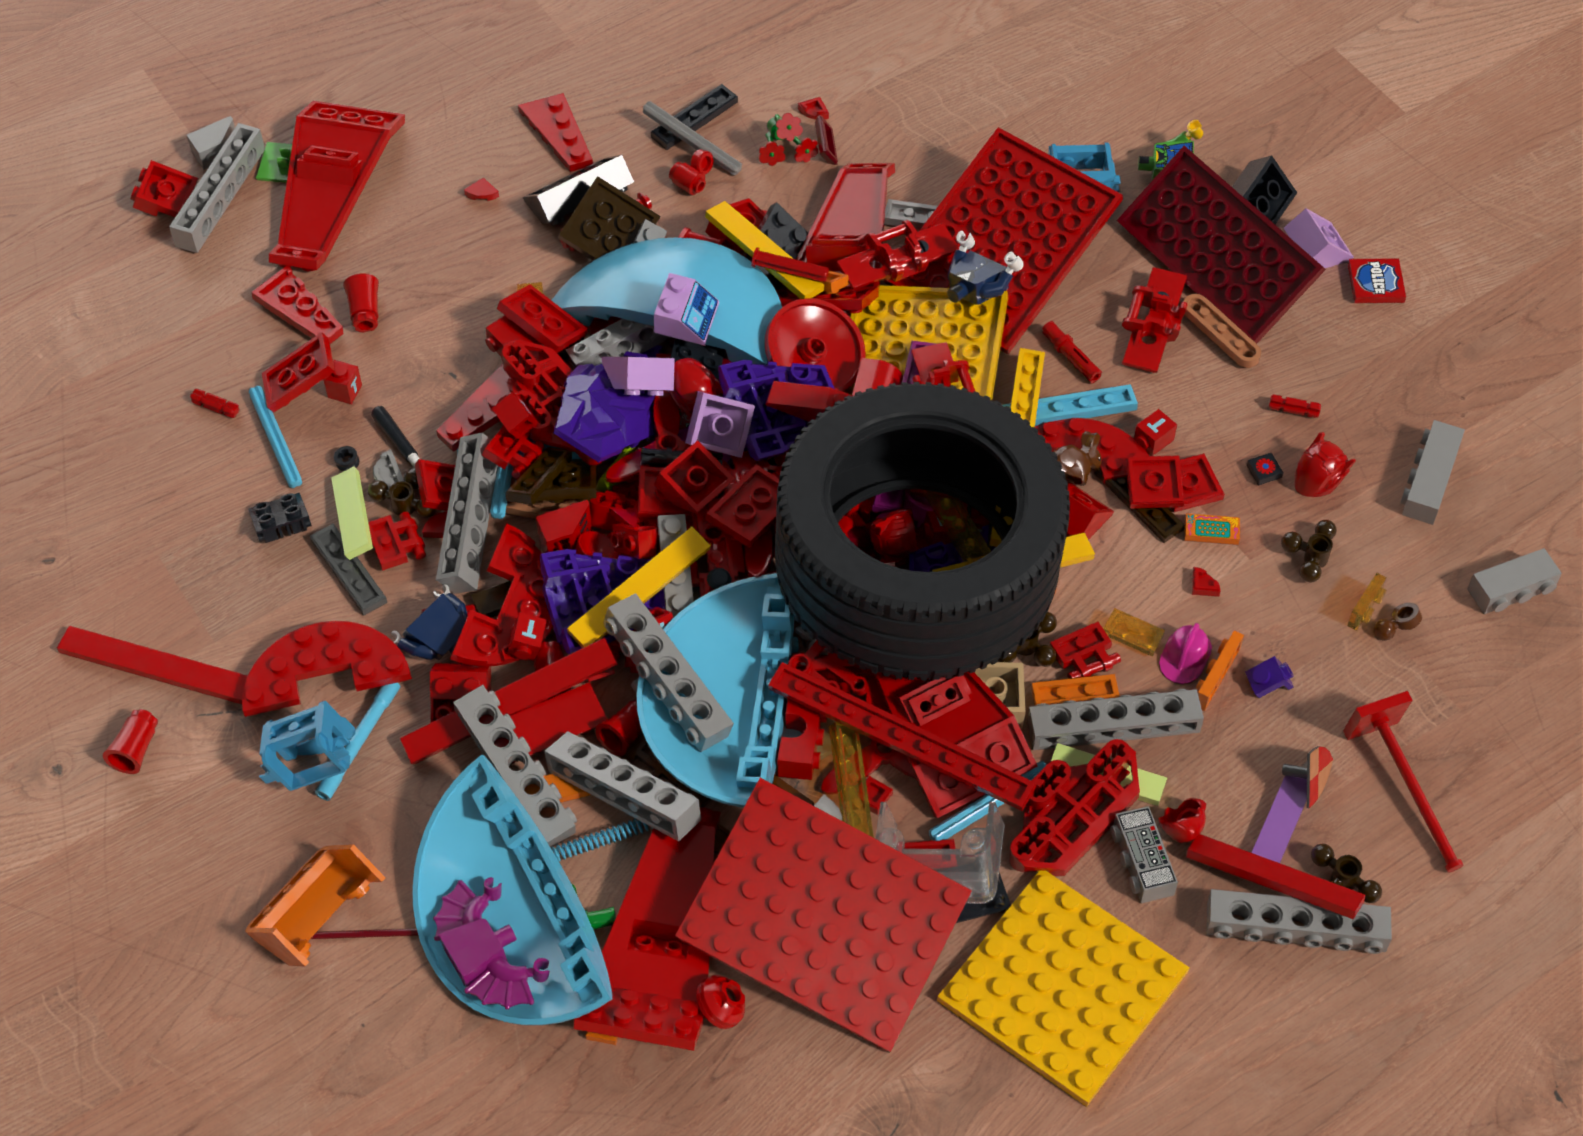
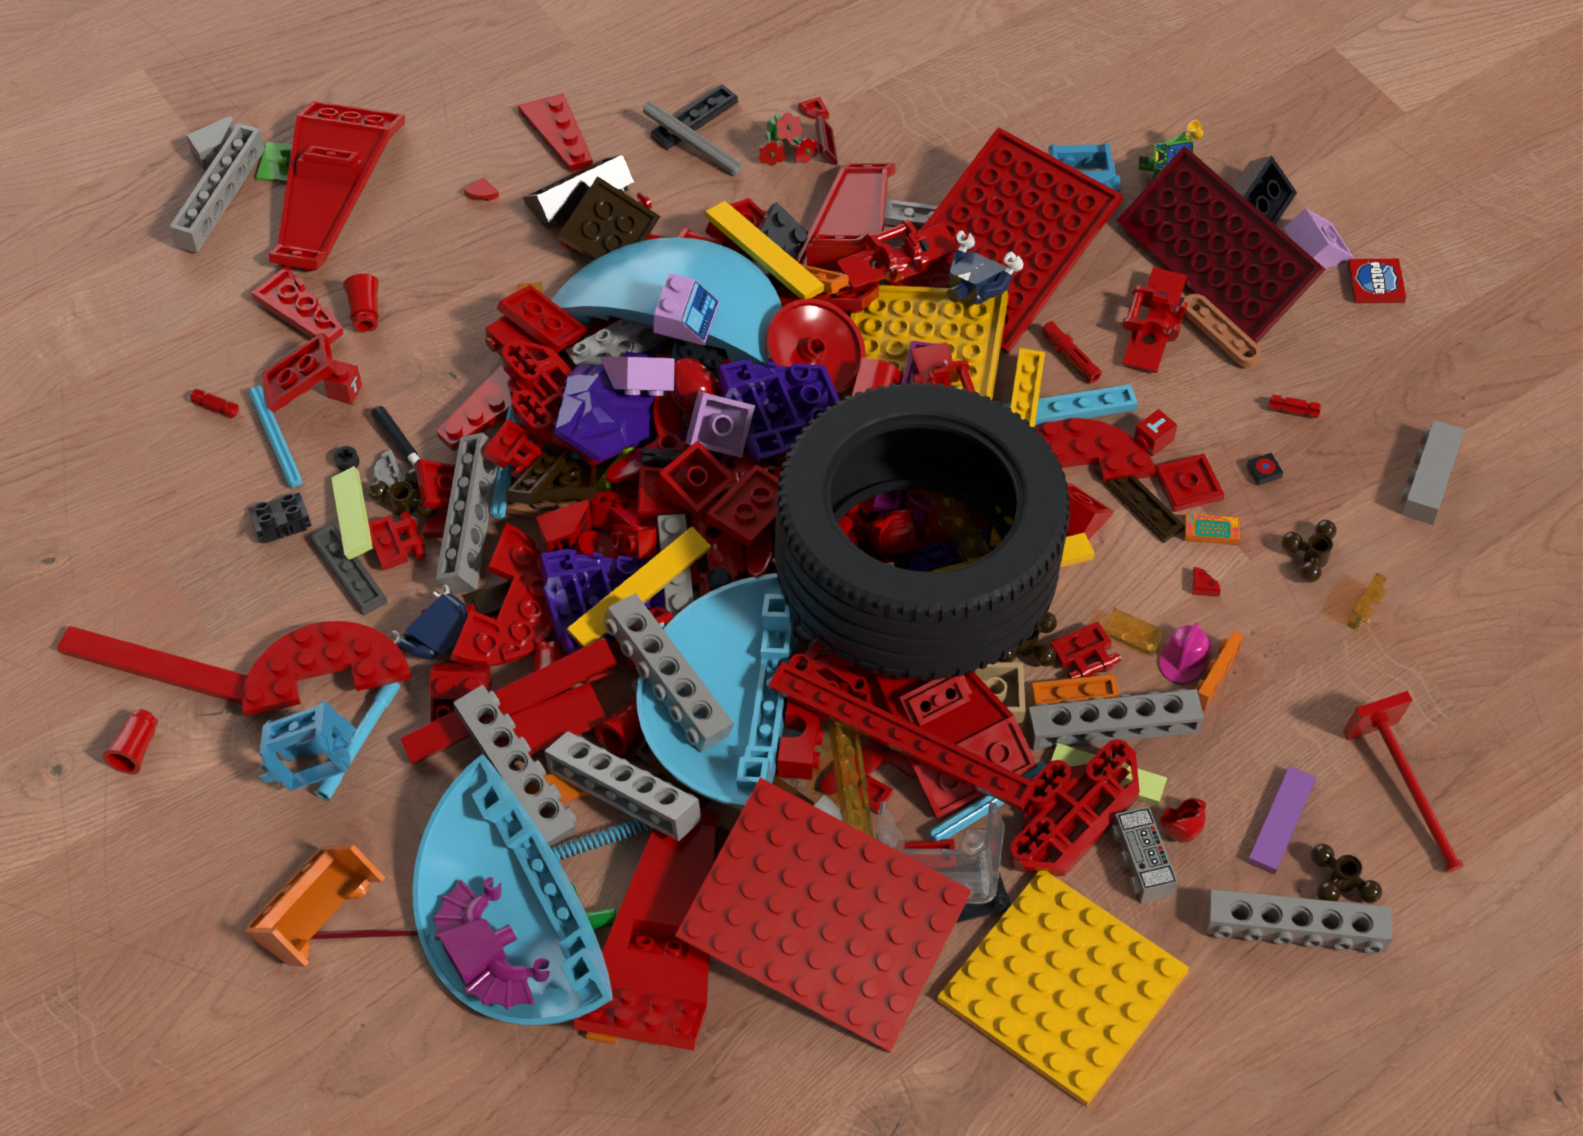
red plate [130,160,198,217] -> none
red brick [491,392,539,439] -> none
red brick [507,612,547,661] -> none
light grey plate [633,219,667,243] -> none
red brick [669,162,706,195] -> none
red tile [691,149,713,175] -> none
red piece [696,975,745,1029] -> none
red axle [751,247,829,282] -> none
red slope [766,381,852,422] -> none
reddish brown animal [1052,431,1101,486] -> none
red tile [1125,455,1185,509] -> none
red tile [1187,834,1365,919] -> none
dark purple bracket [1245,656,1294,698] -> none
shield [1282,746,1333,808] -> none
red helmet [1294,432,1356,497] -> none
reddish brown plate [1373,603,1422,641] -> none
light grey brick [1467,548,1562,614] -> none

